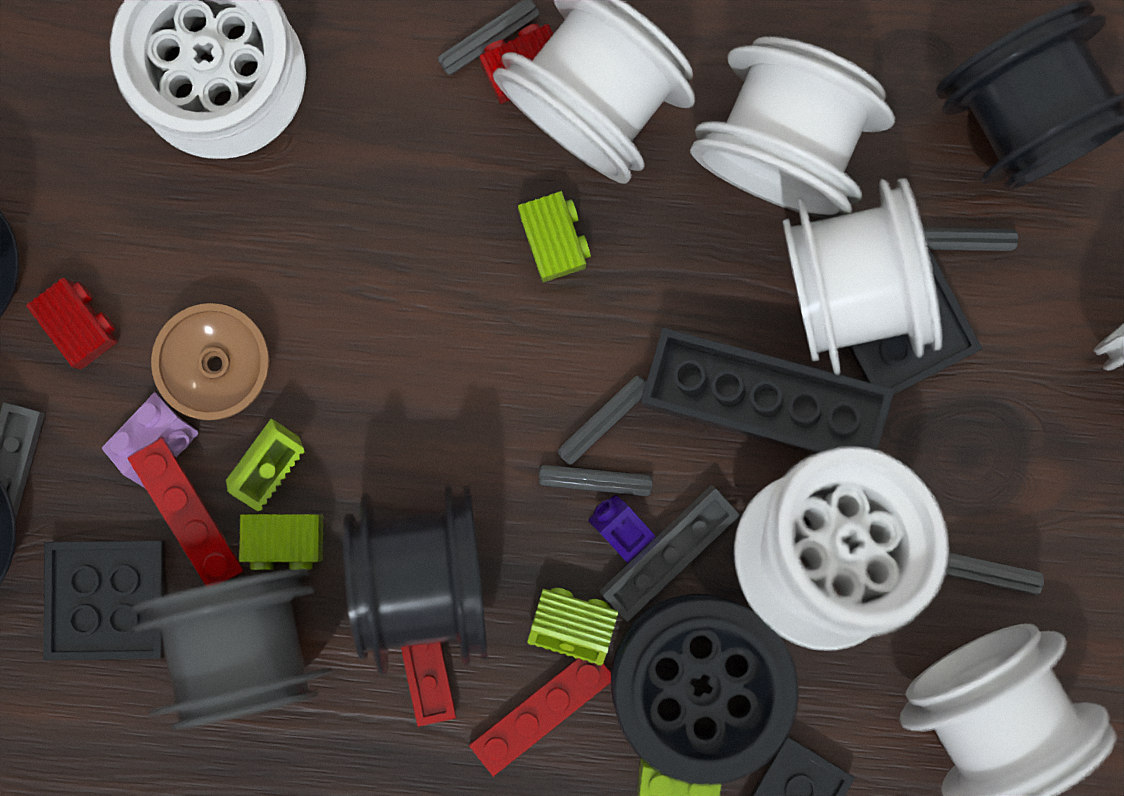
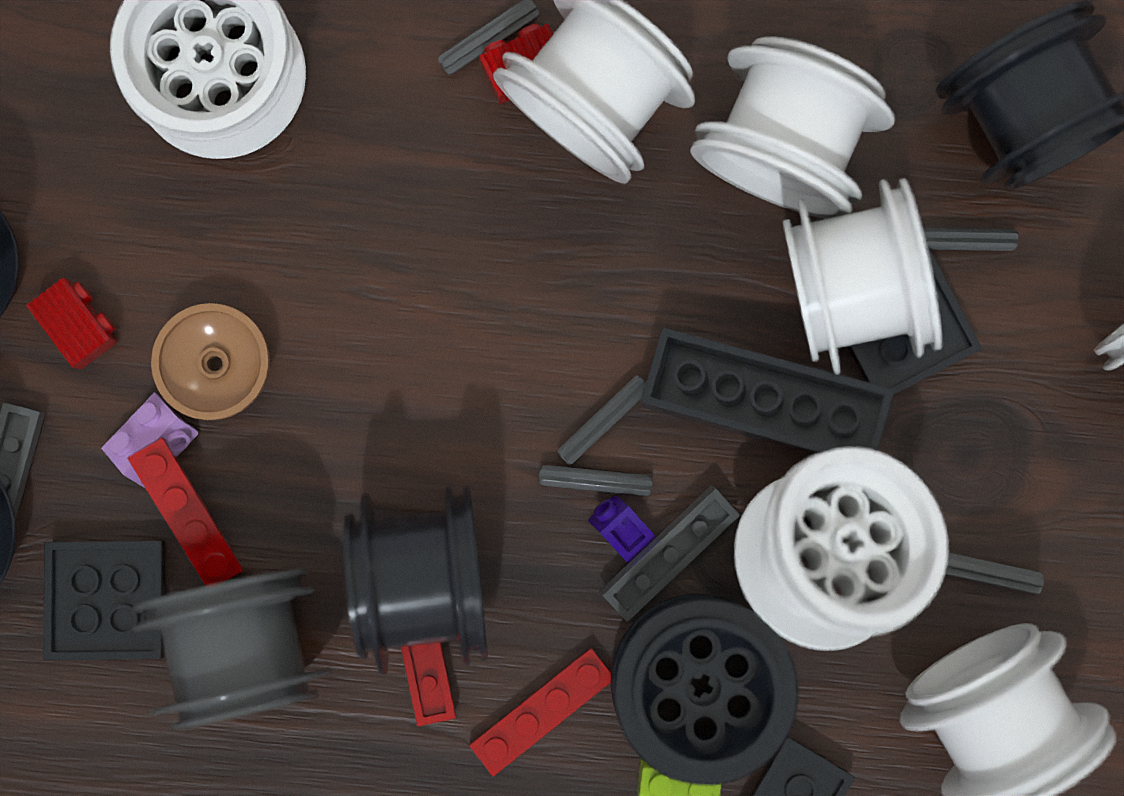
lime brick [226,419,304,511] -> none
lime brick [239,514,324,570] -> none
lime brick [518,191,591,283] -> none
lime brick [527,588,618,665] -> none

